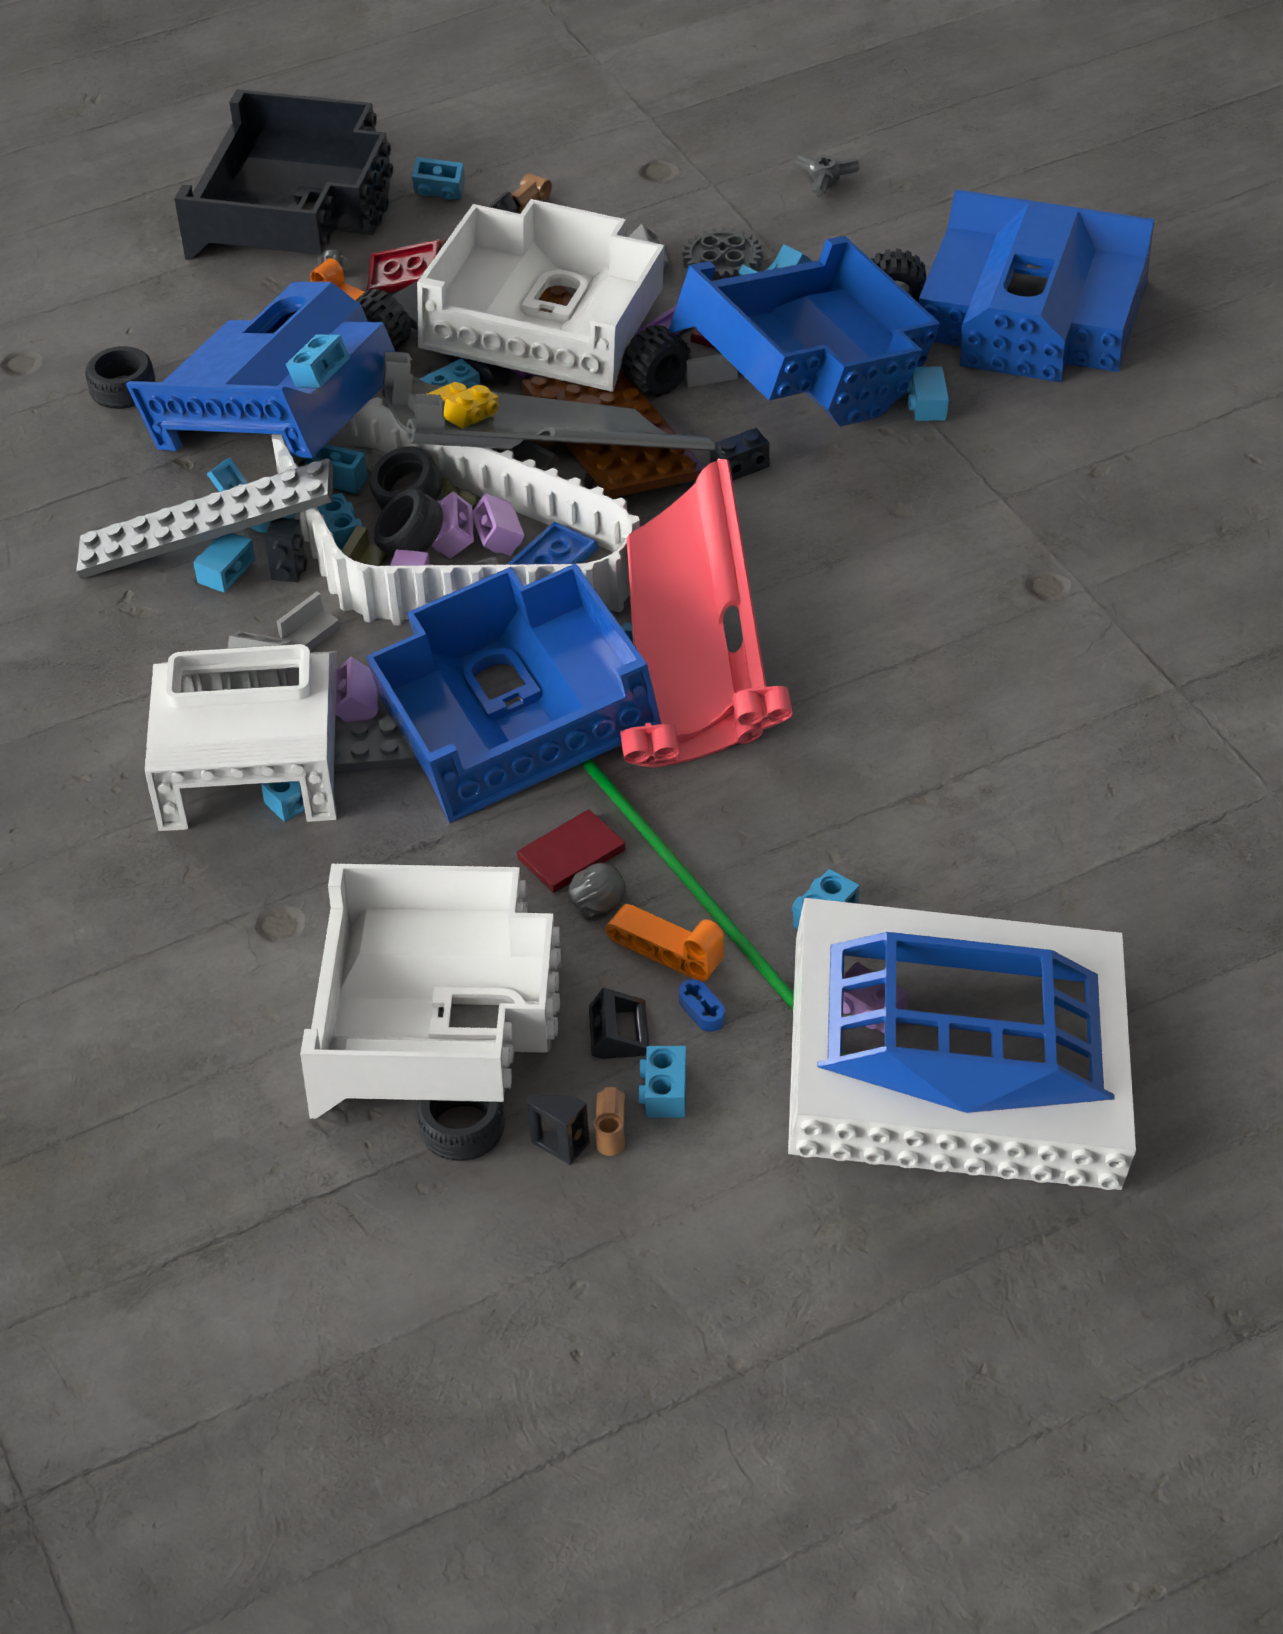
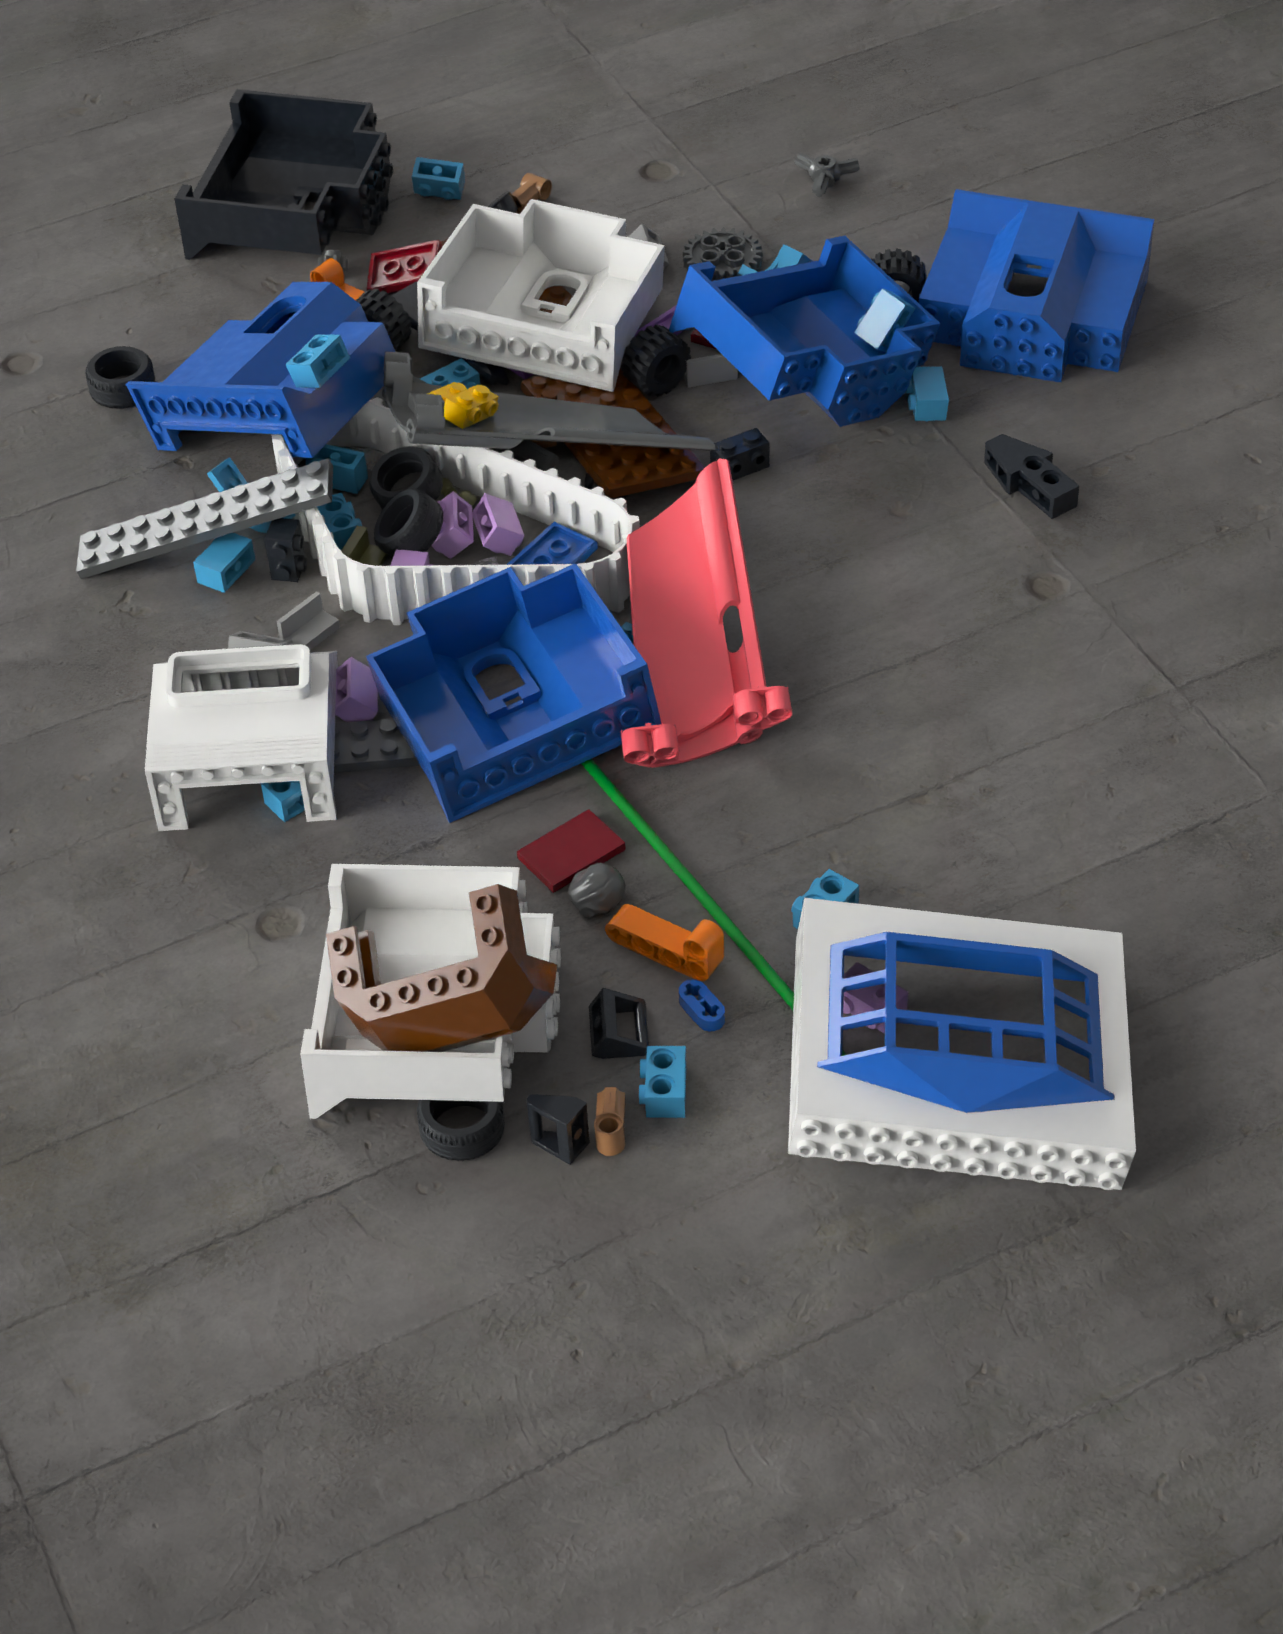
none -> reddish brown wedge [326,884,557,1052]
none -> brick [854,288,916,352]
none -> black brick [984,434,1079,519]

